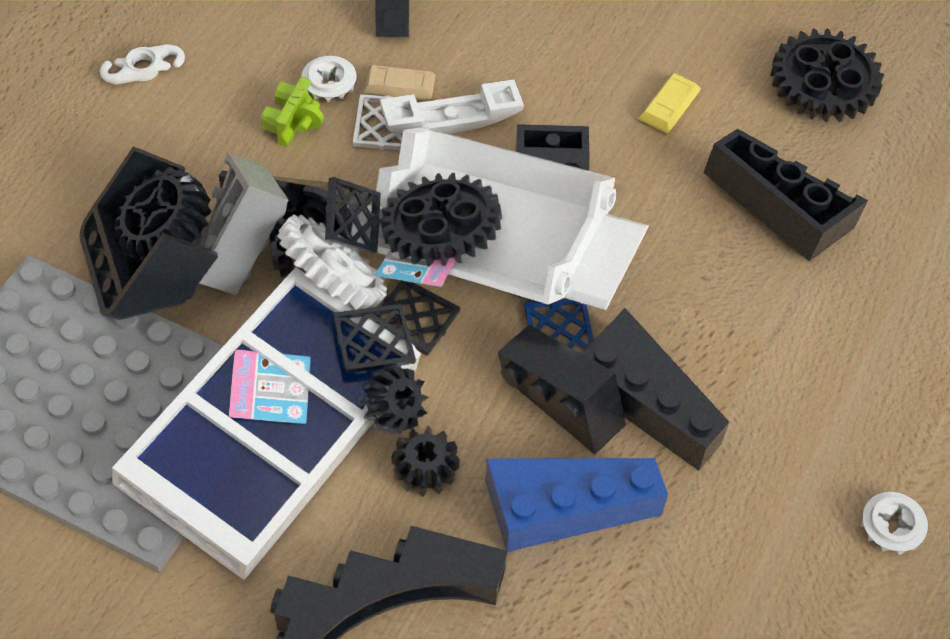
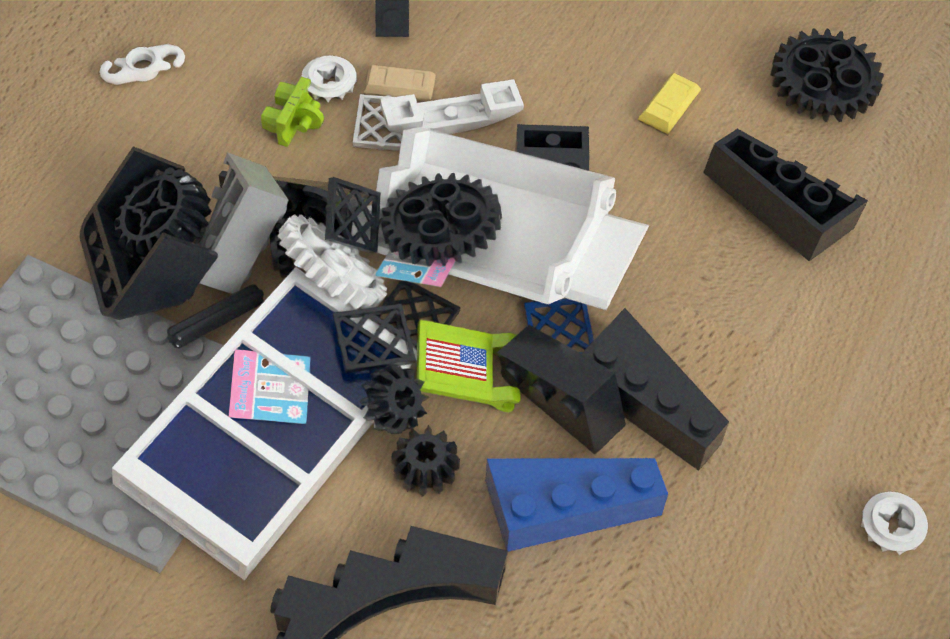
none -> black axle [166,284,264,348]
none -> lime flag [416,320,521,412]

